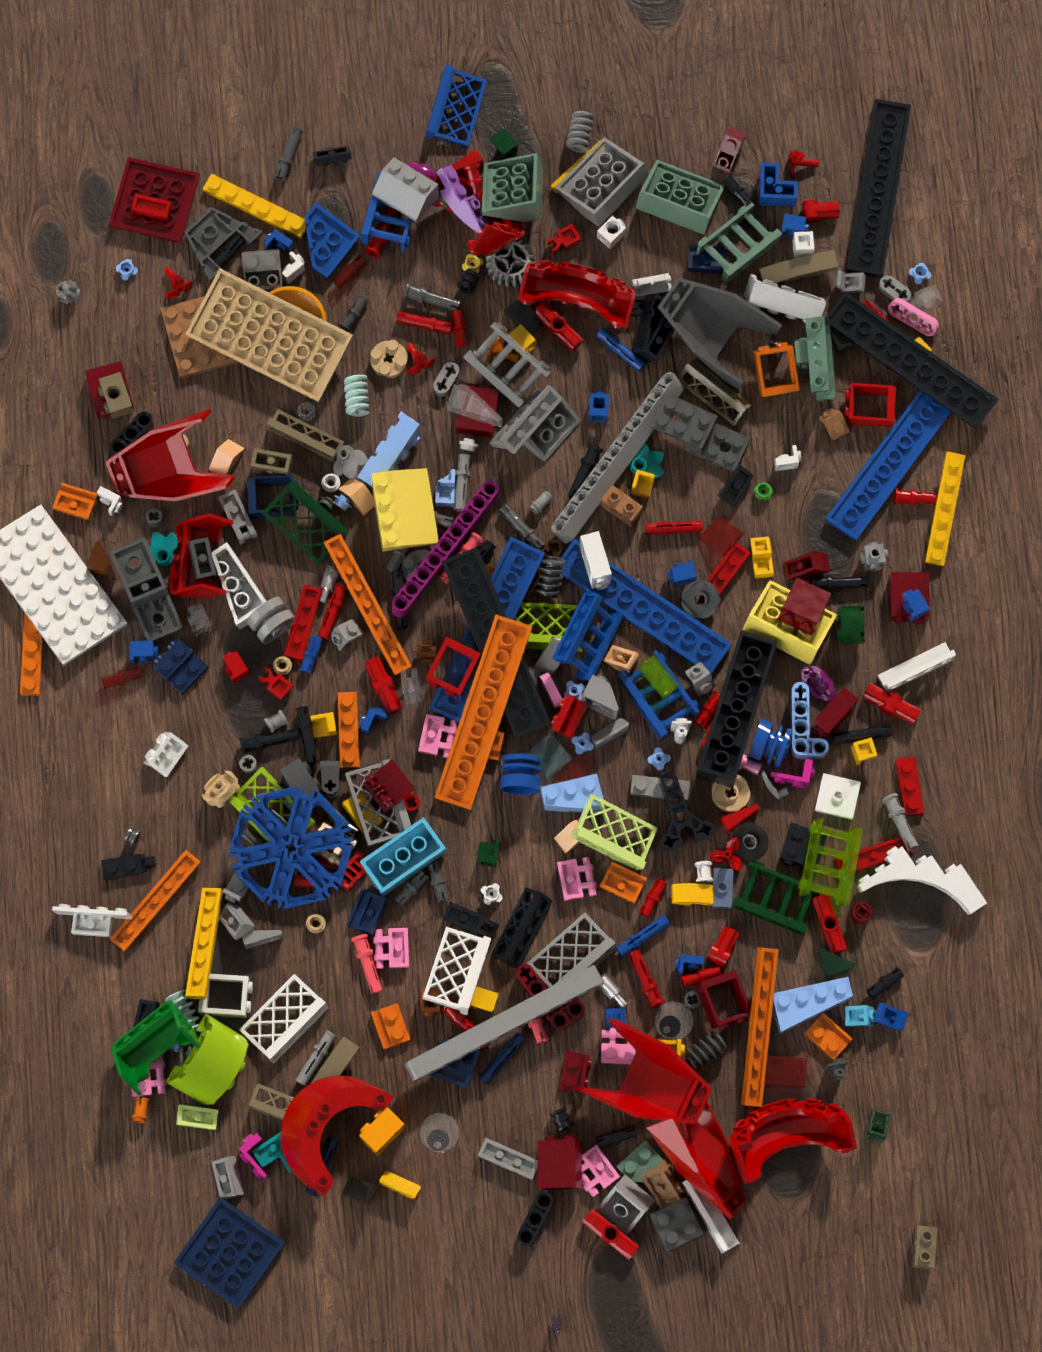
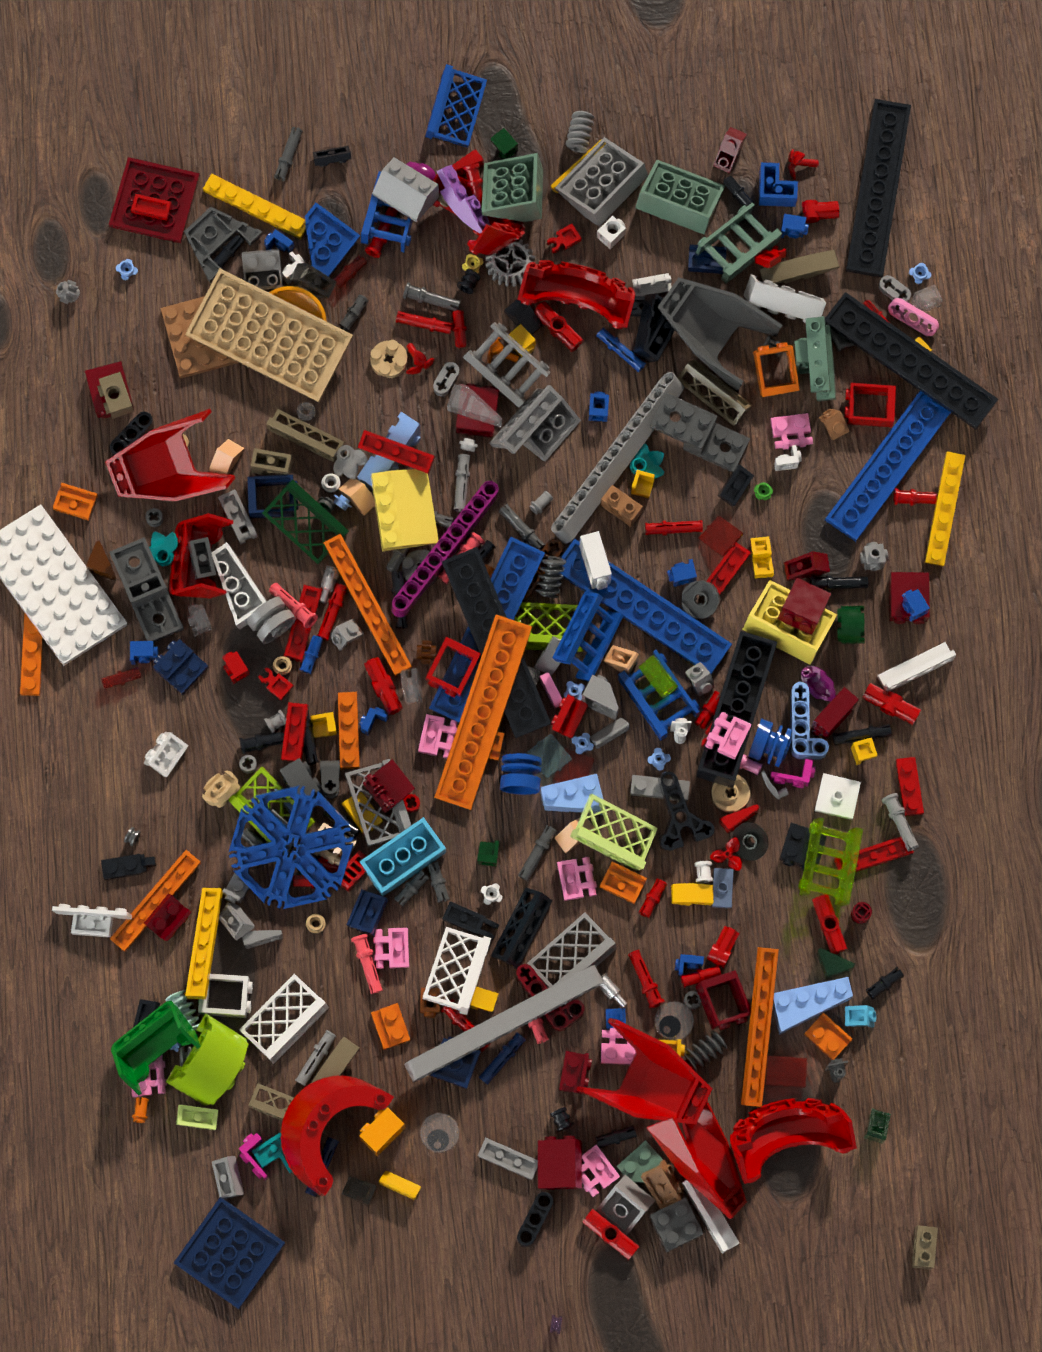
white bracket [97,486,123,517] -> none
red plant [164,267,194,298] -> none
light aqua piece [344,375,369,417] -> none
light blue slope [435,469,455,507] -> none
black pin [567,443,603,498] -> none
blue pin [616,915,670,958] -> none
dark green fence [732,860,822,936] -> none
white brick [792,231,814,258] -> none
light grey bracket [835,270,866,294] -> none
white arch [856,846,987,915] -> none
blue bracket [874,1003,908,1030] -> none
none -> dark red bracket [144,893,191,942]
none -> coral pin [269,583,318,628]
none -> red plate [281,702,309,761]
none -> clear smoke brick [289,263,337,298]
none -> red plate [357,430,436,474]
none -> dark grey pin [518,825,557,882]
none -> bright pink plate [705,712,752,760]
none -> red plate [755,246,786,268]
none -> bright pink plate [770,413,813,450]

